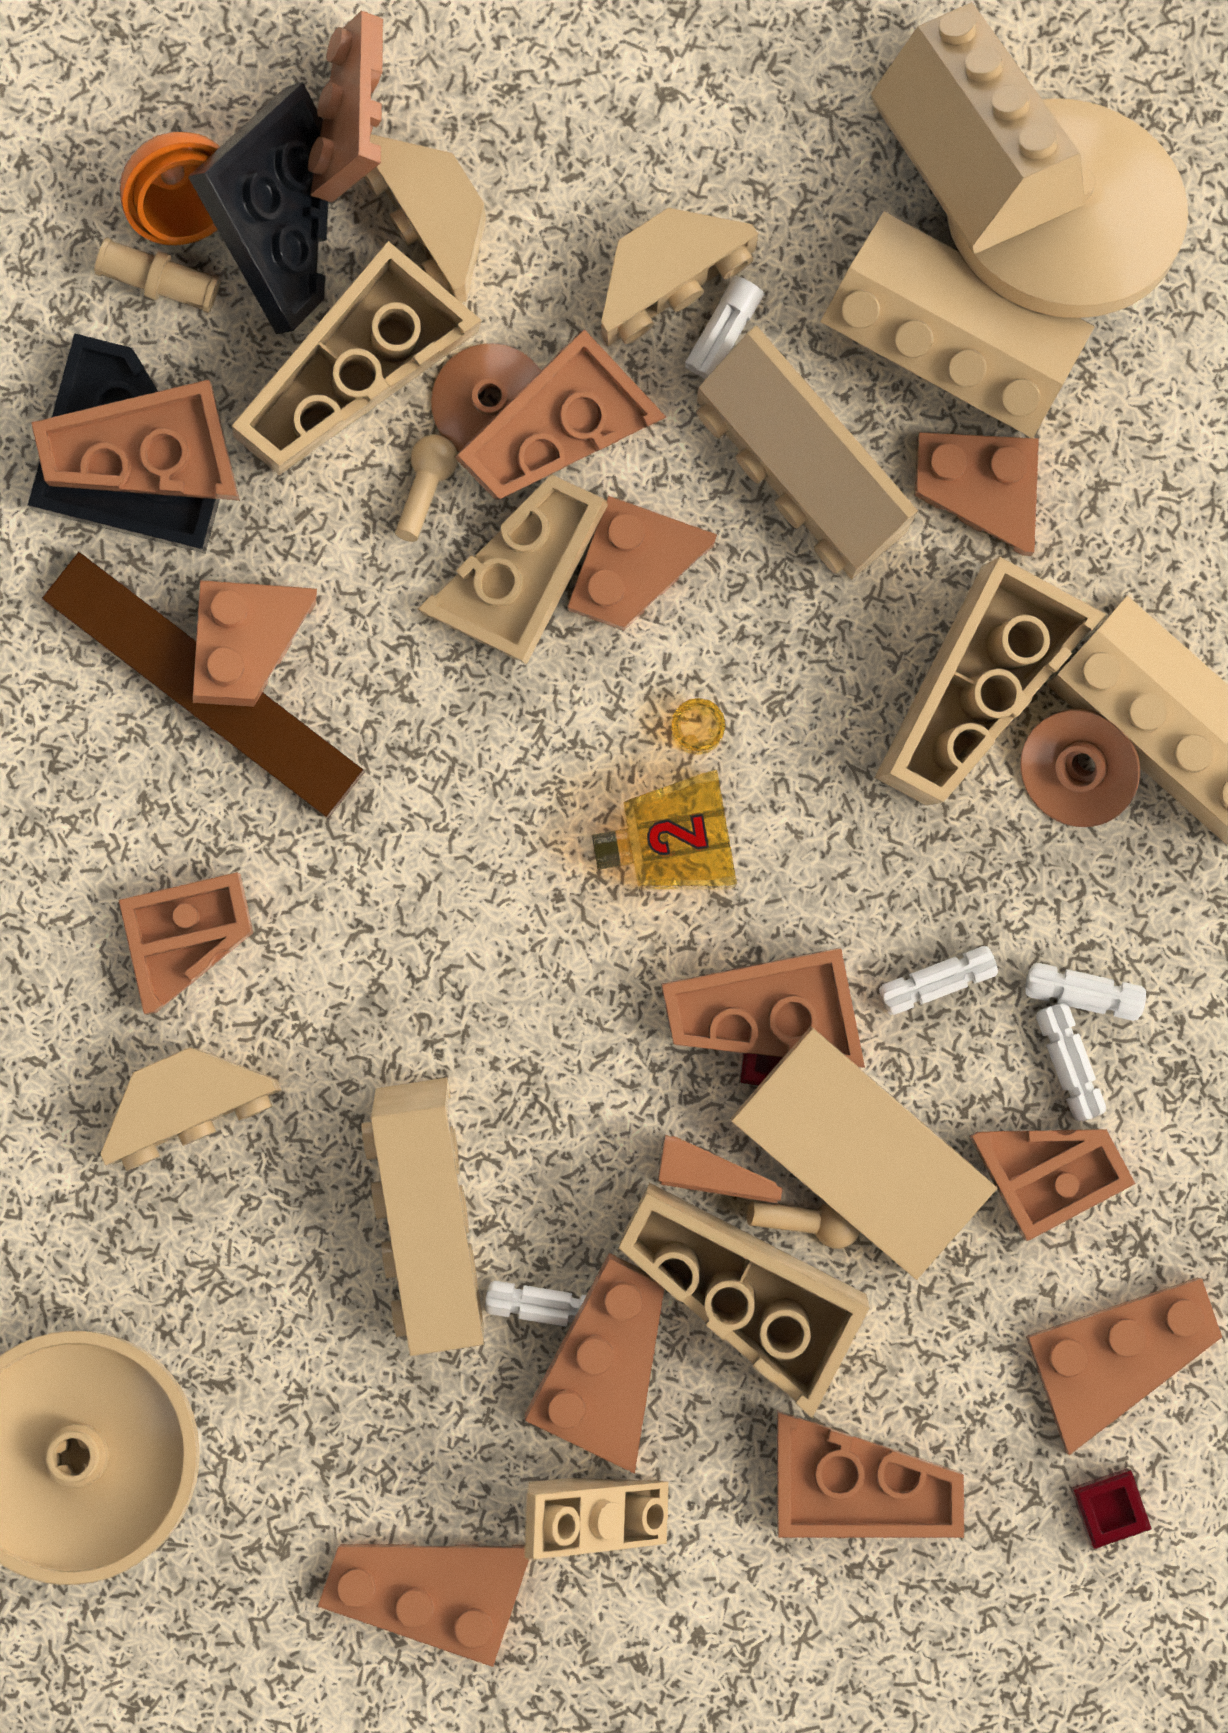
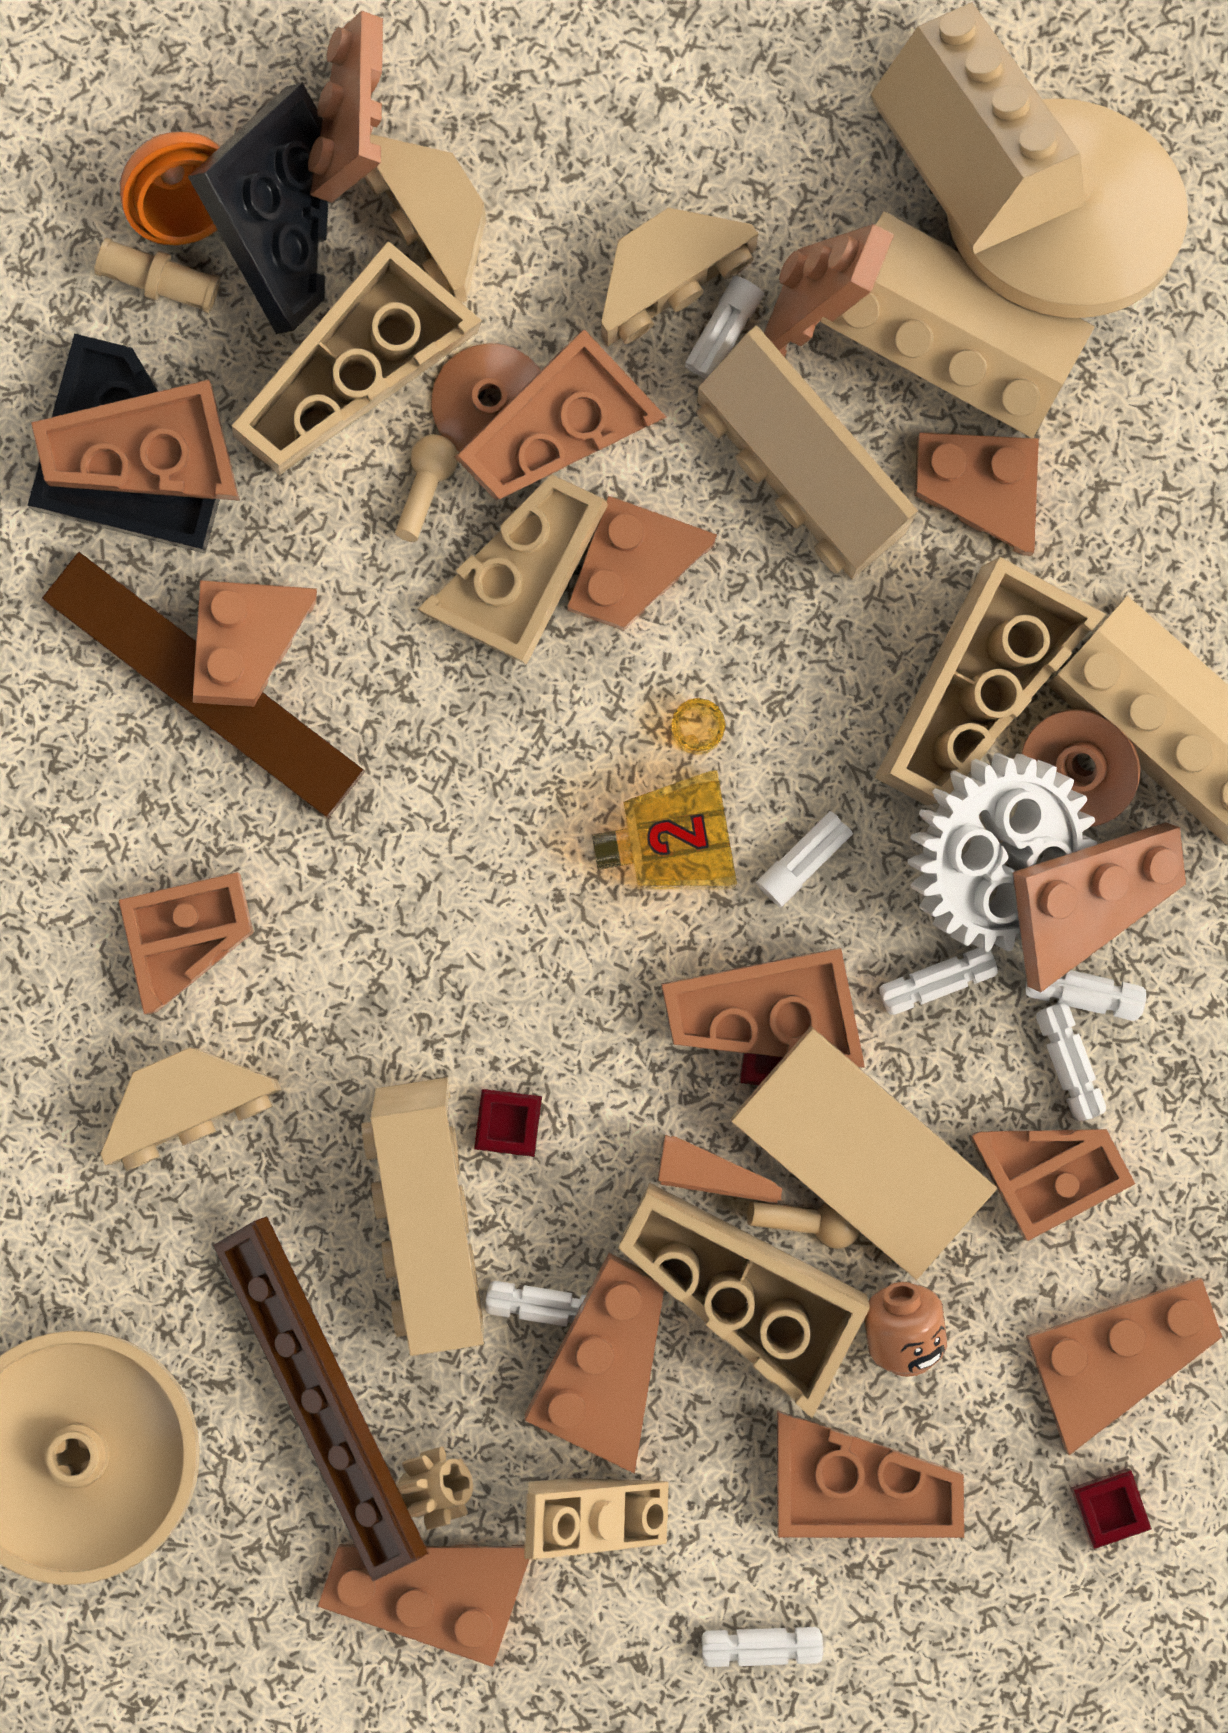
none -> reddish brown tile [213,1217,429,1582]
none -> tan gear [397,1447,473,1530]
none -> dark red tile [474,1089,542,1157]
none -> white axle [702,1627,823,1667]
none -> white piece [756,811,853,908]
none -> nougat wing [764,224,894,357]
none -> nougat head [864,1282,947,1377]
none -> white gear [908,753,1097,952]
none -> nougat wing [1013,822,1186,992]

